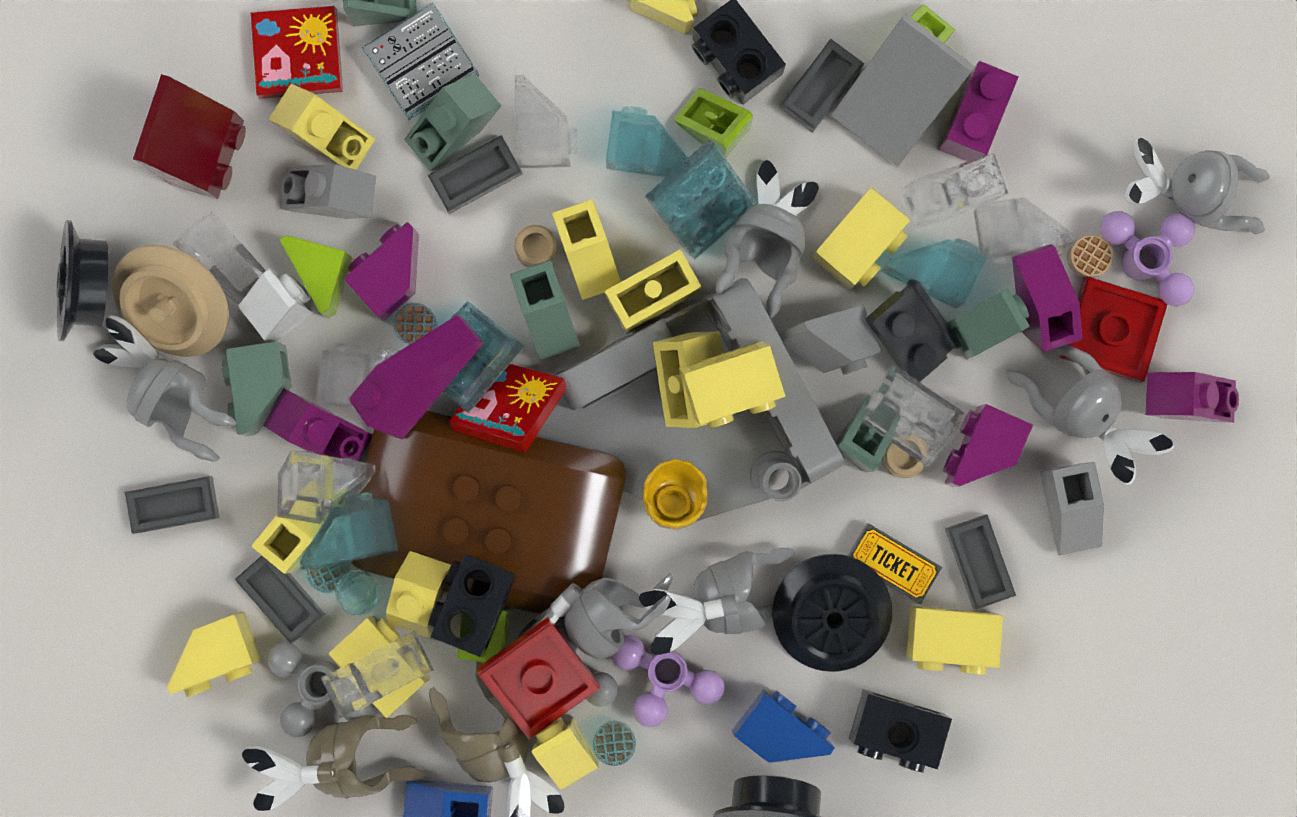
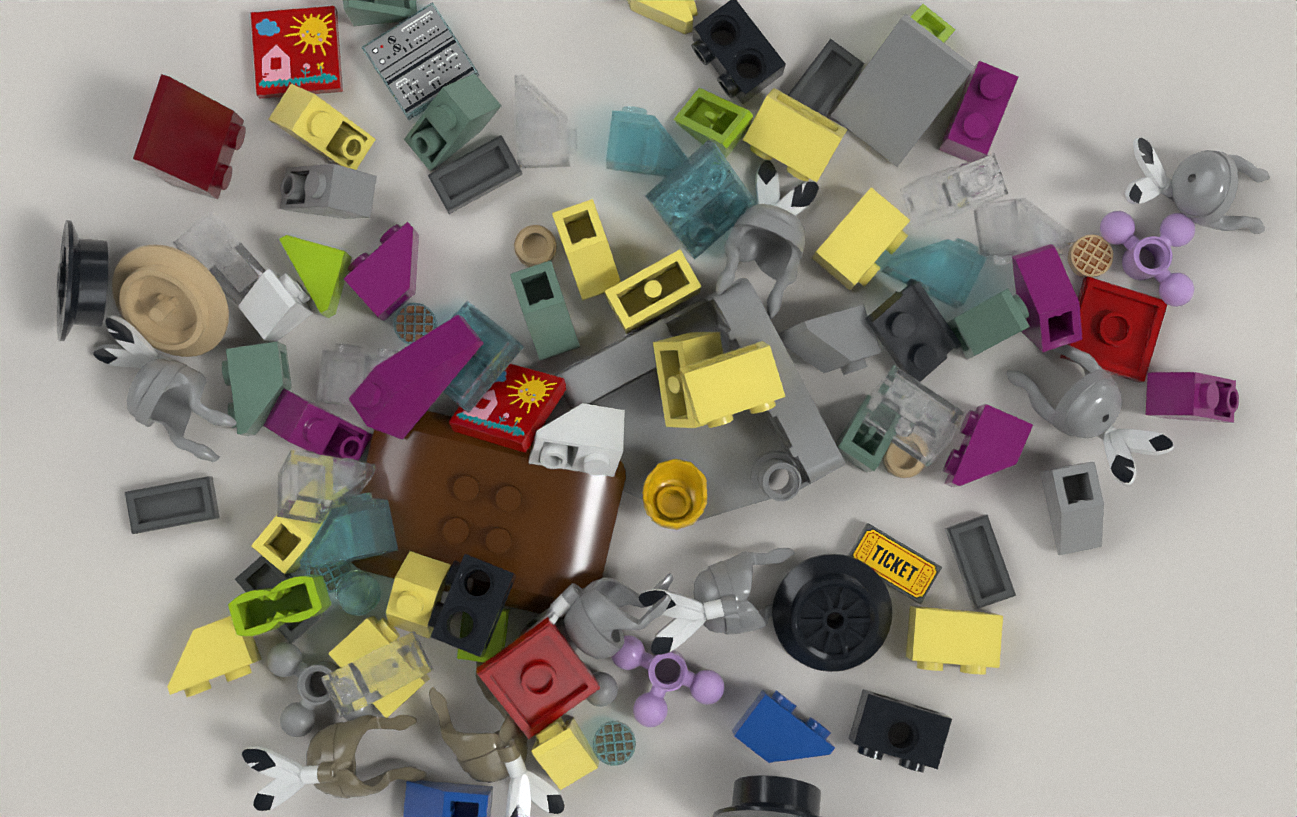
none -> lime brick [228,574,332,636]
none -> white slope [529,403,625,477]
none -> light yellow brick [743,88,847,182]

